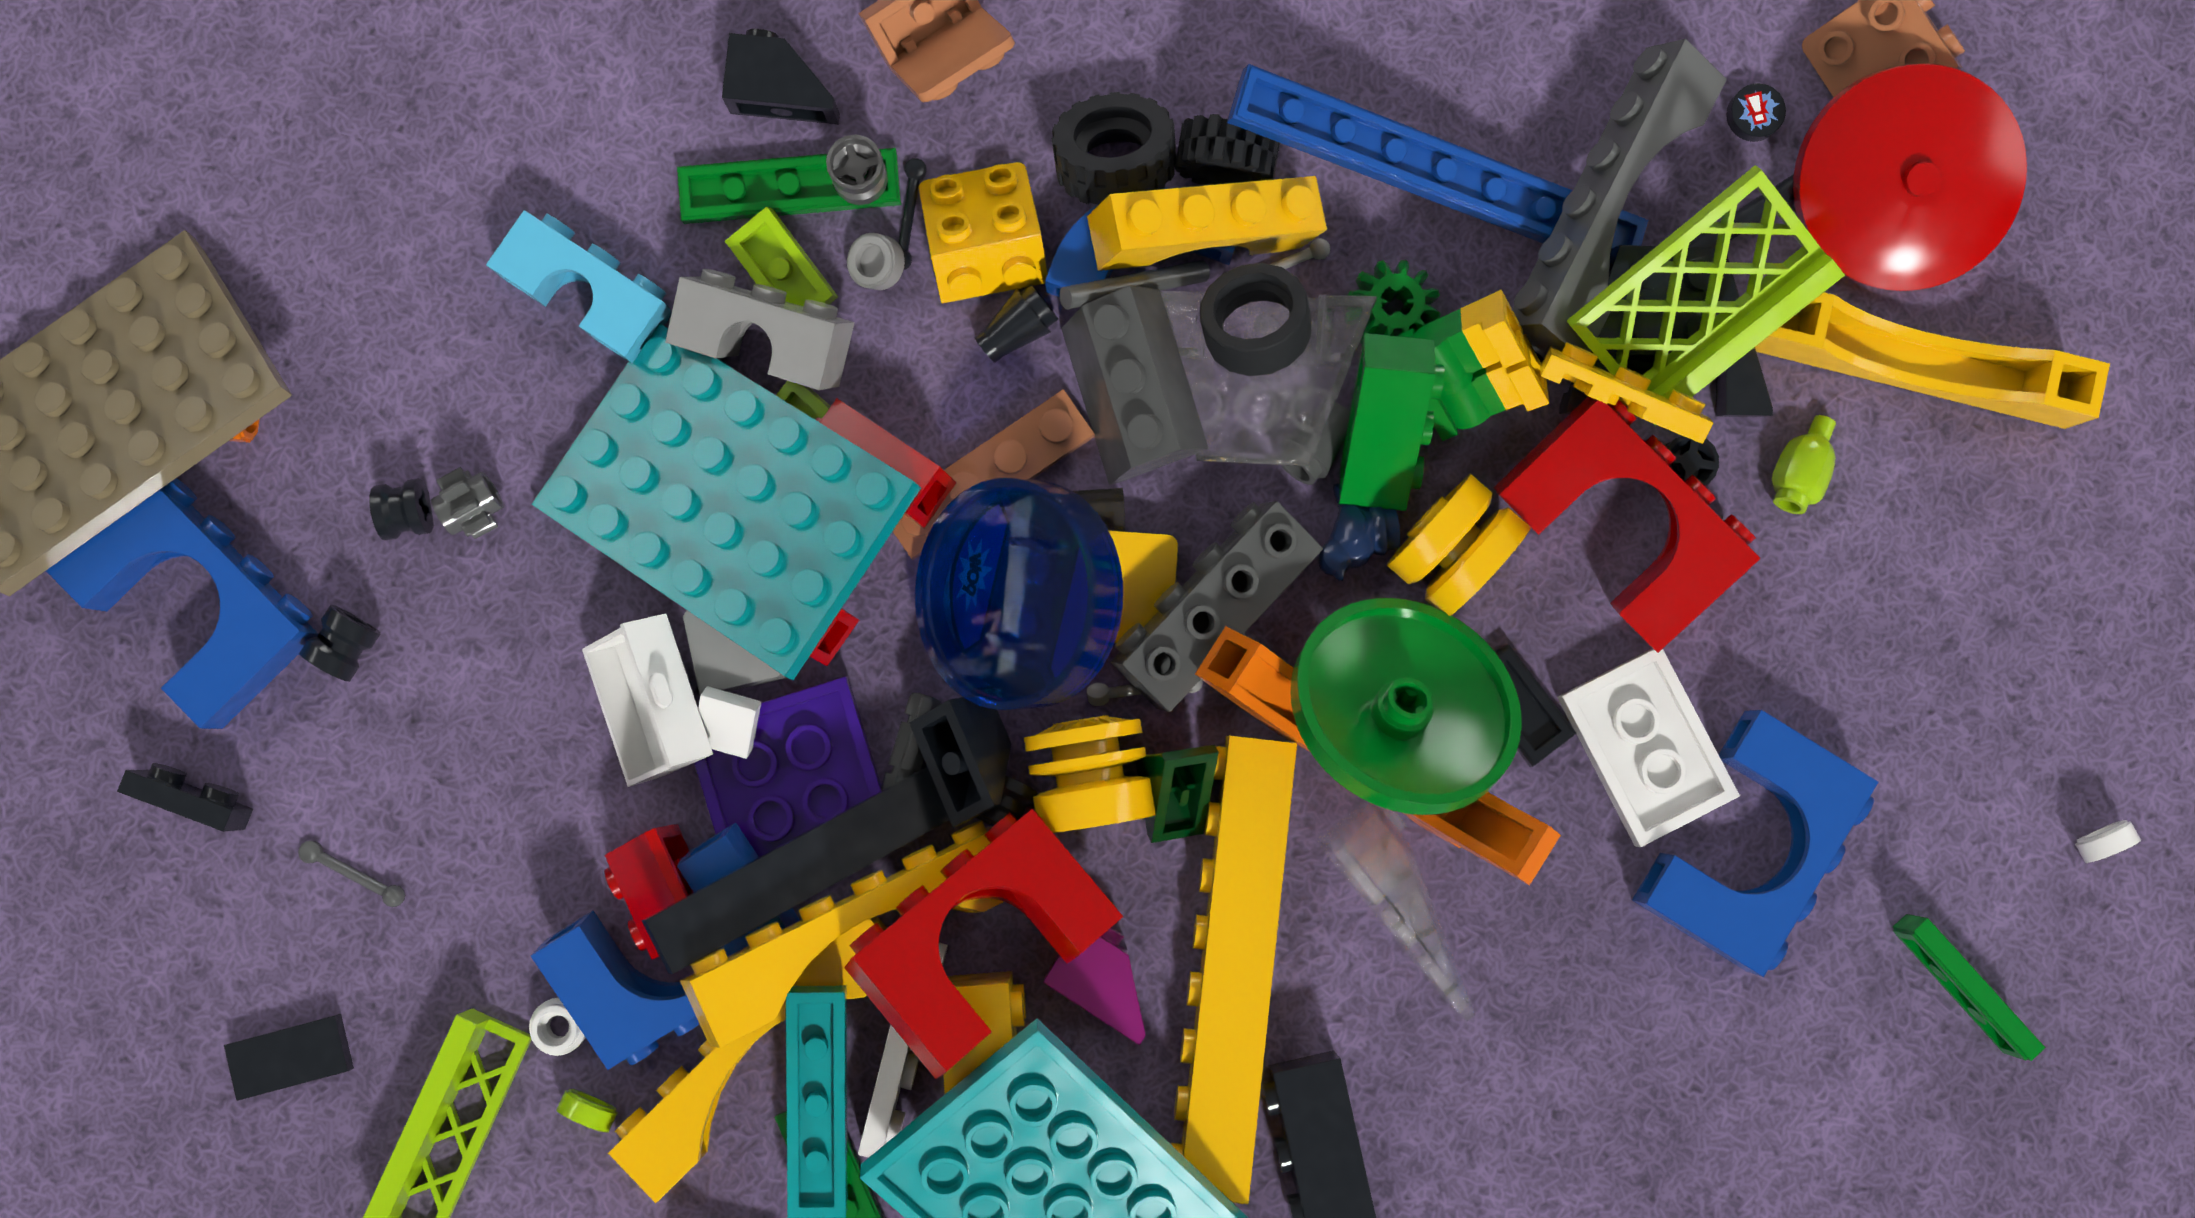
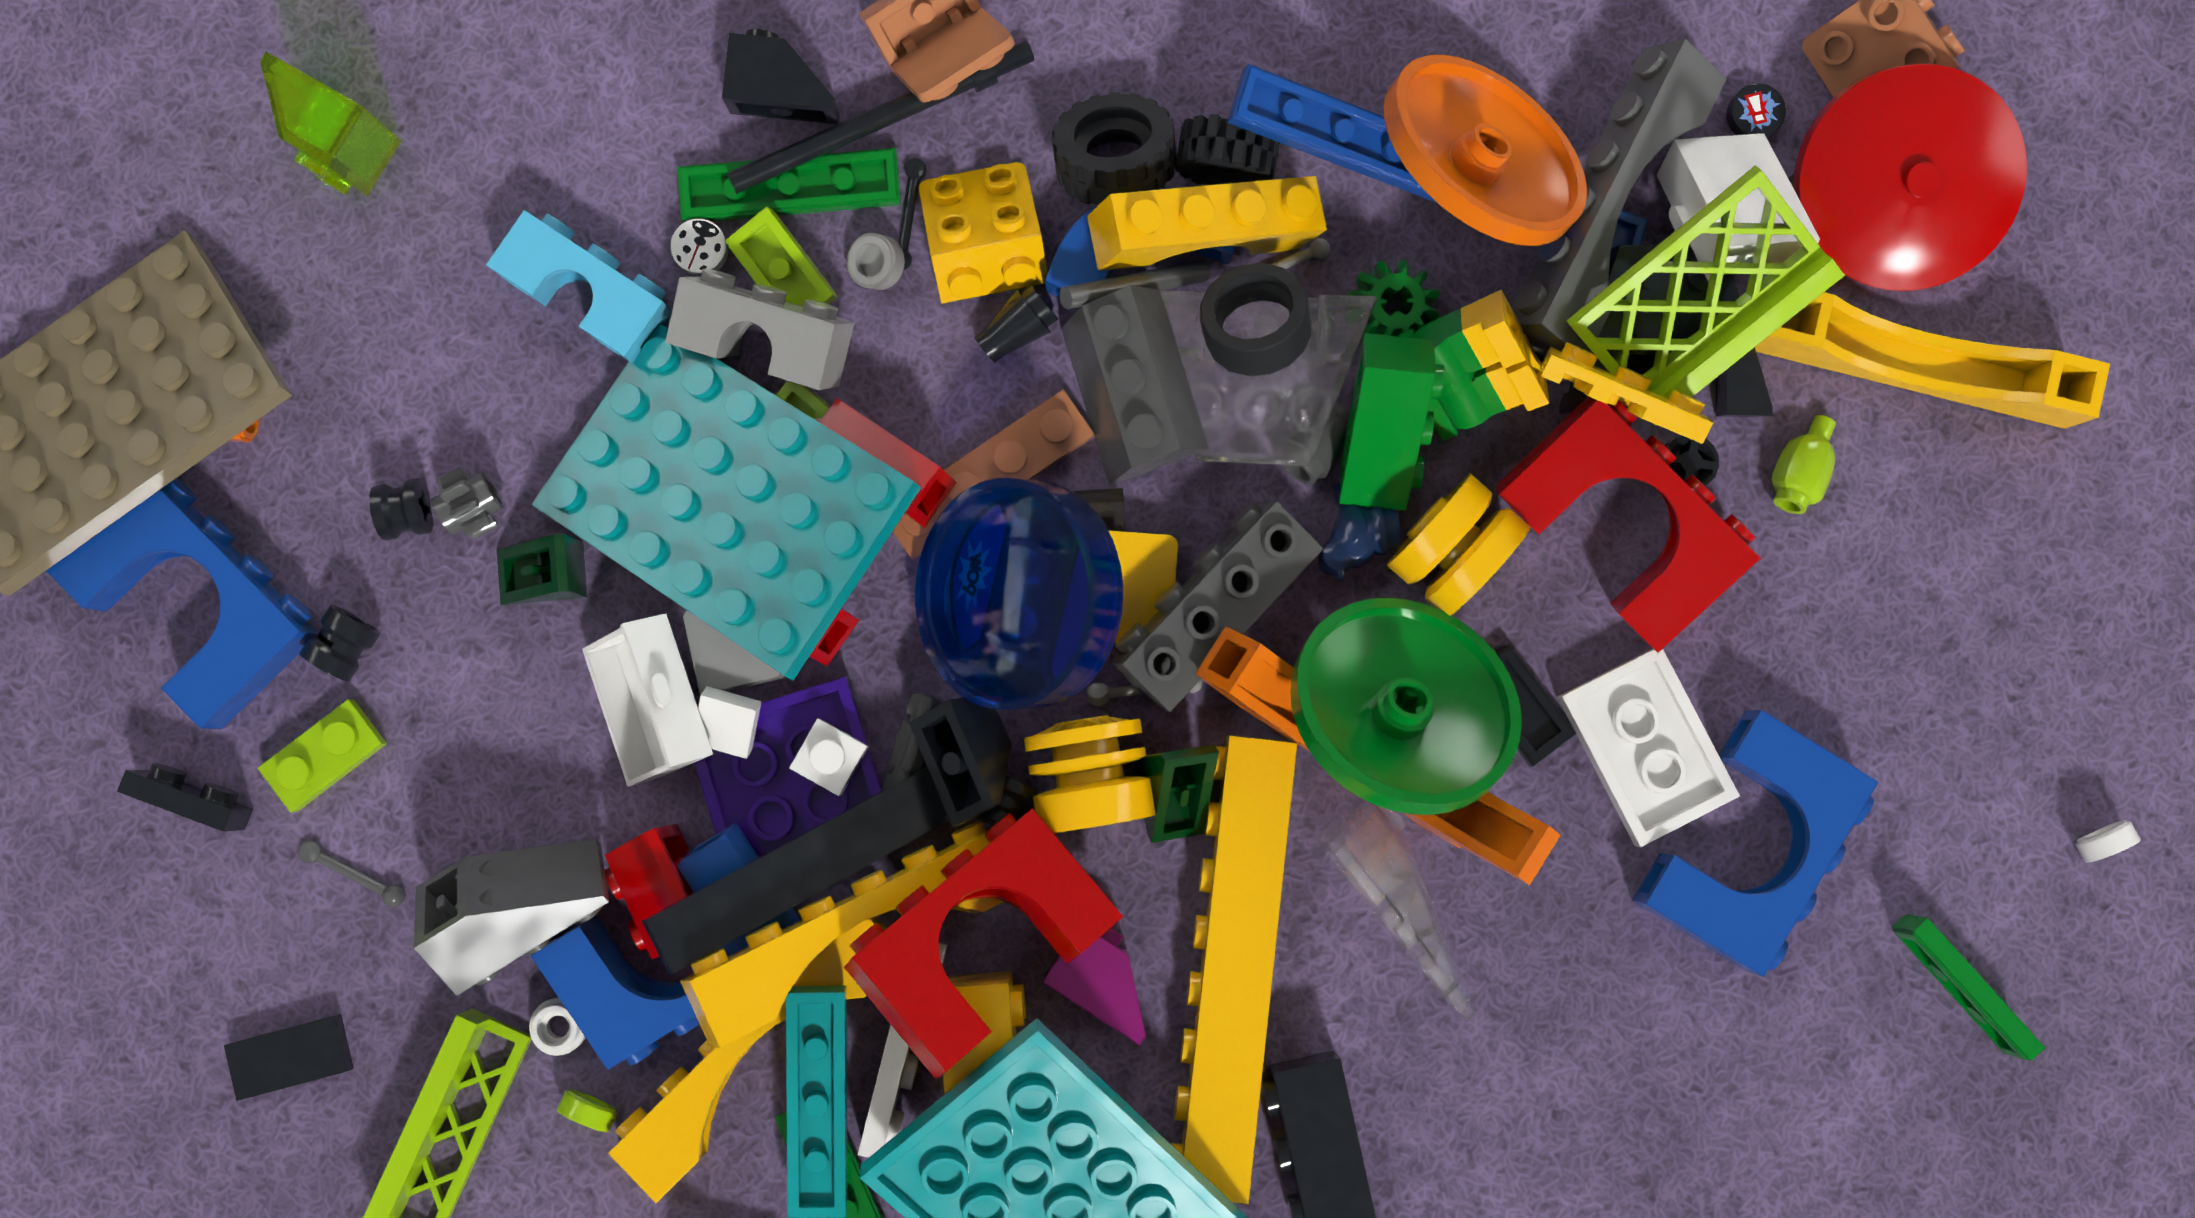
flat silver wheel [826,134,888,205] -> none
none -> lime plate [257,699,387,813]
none -> clear neon green slope [260,52,401,197]
none -> dark grey slope [414,839,609,996]
none -> dark green slope [497,534,587,605]
none -> white tile [671,219,729,276]
none -> black bar [727,40,1035,194]
none -> white plate [789,718,869,796]
none -> orange dish [1383,55,1587,246]
none -> white container [1657,133,1820,282]

